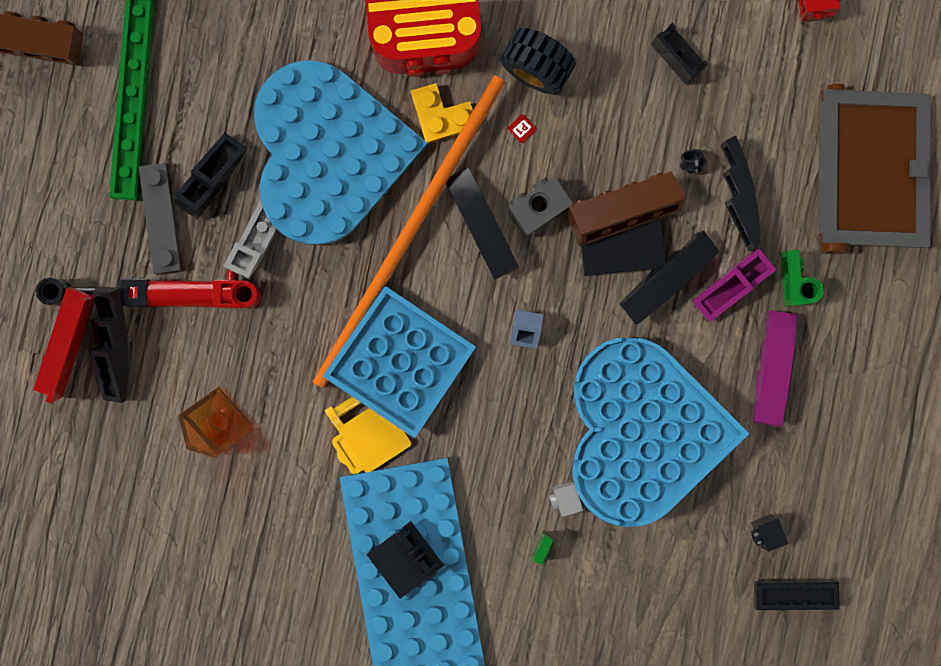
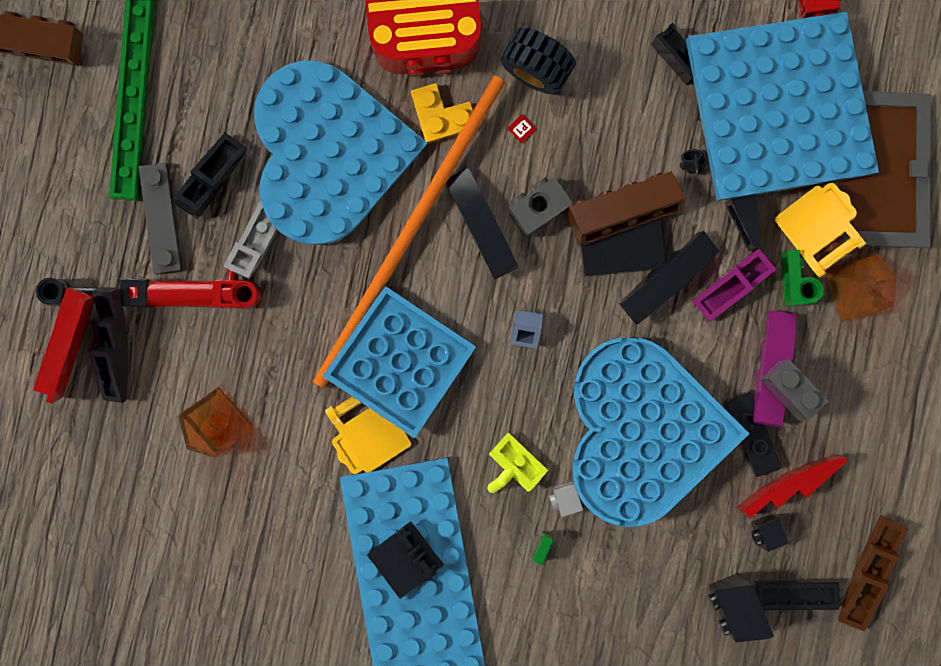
none -> neon yellow plate [487,433,548,493]
none -> dark azure plate [686,12,879,201]
none -> black slope [708,573,774,642]
none -> black plate [724,391,782,477]
none -> red slope [737,454,848,519]
none -> dark grey brick [760,359,829,421]
none -> yellow piece [775,183,866,278]
none -> clear orange slope [825,254,896,321]
none -> reddish brown slope [838,515,909,632]

